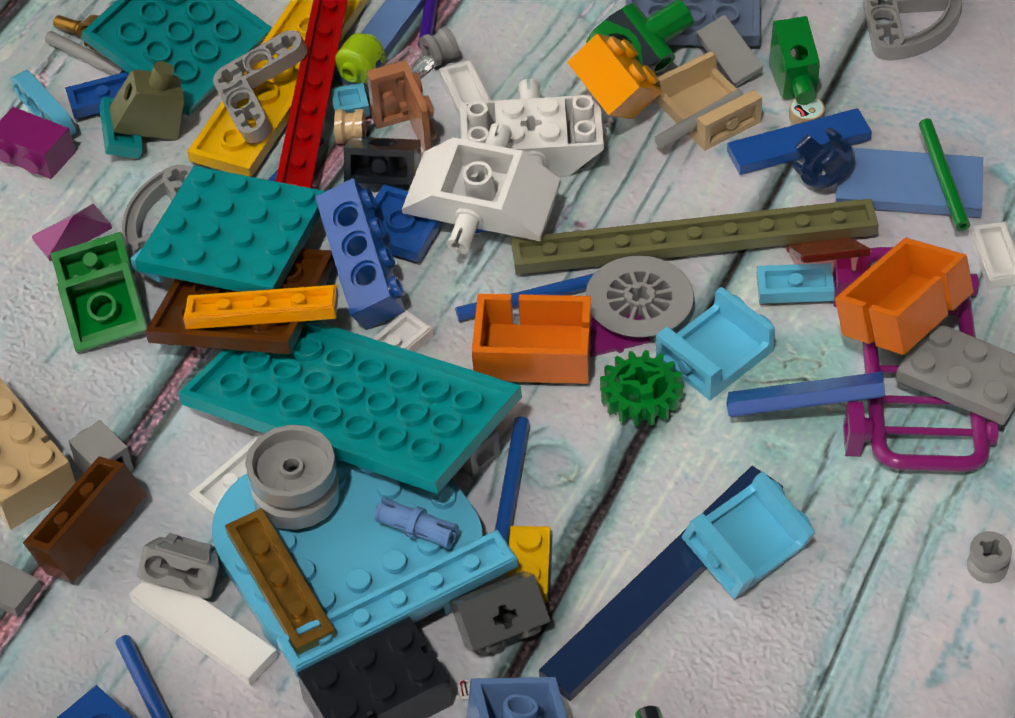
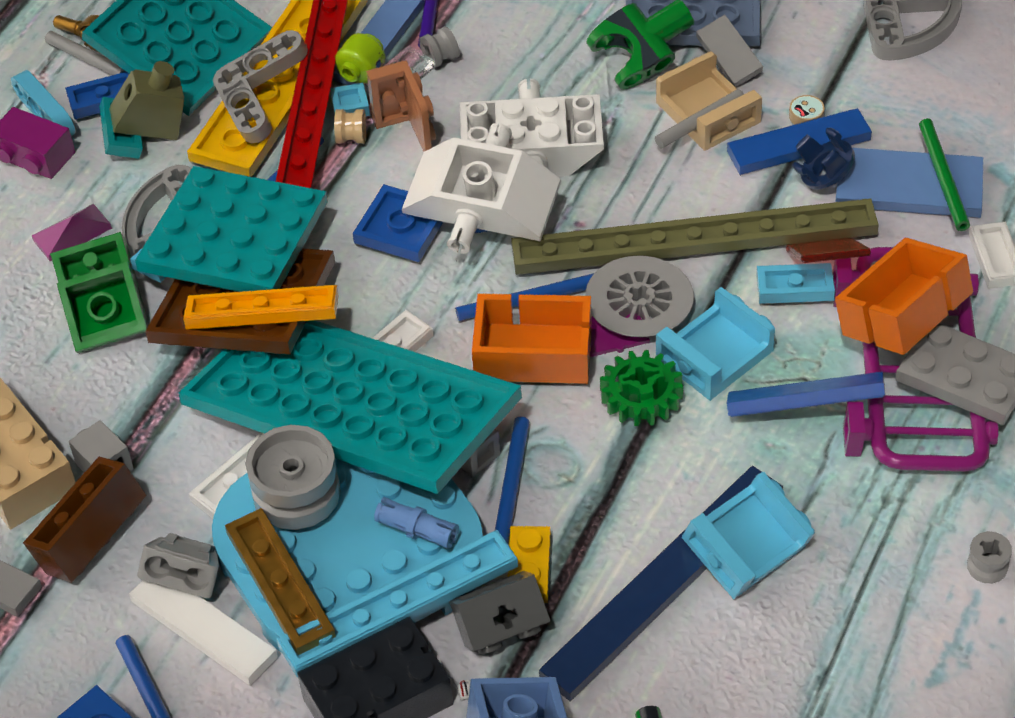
blue brick [315,178,405,330] -> none
black brick [344,136,421,185] -> none
white tile [439,60,491,118] -> none
light orange brick [567,34,663,119] -> none
green torso [769,16,820,105] -> none

